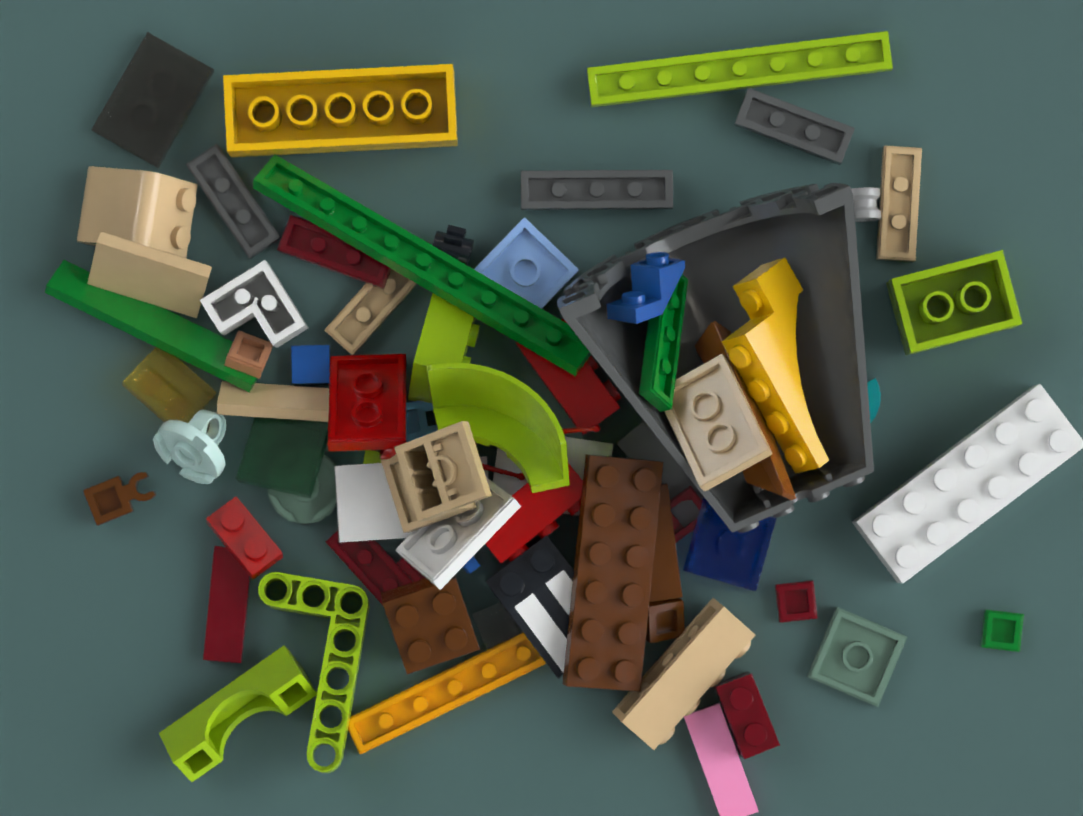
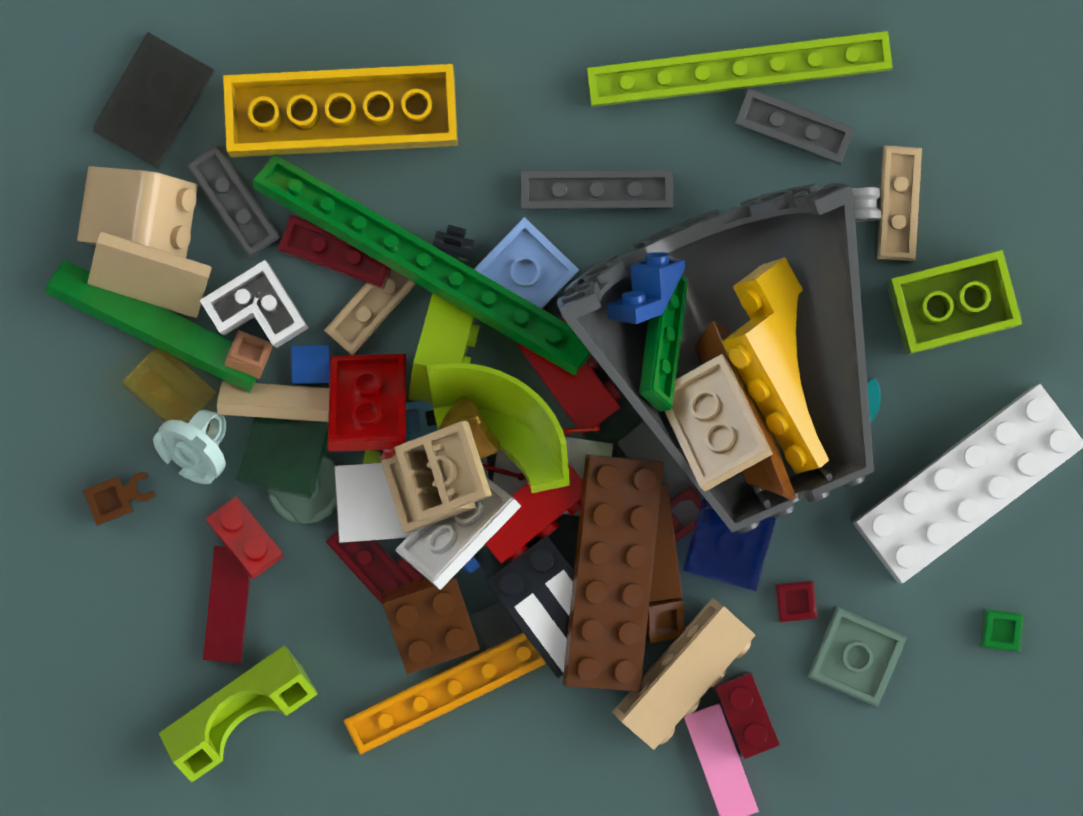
lime beam [258,572,370,773] -> none
none -> pearl gold tile [438,397,500,459]

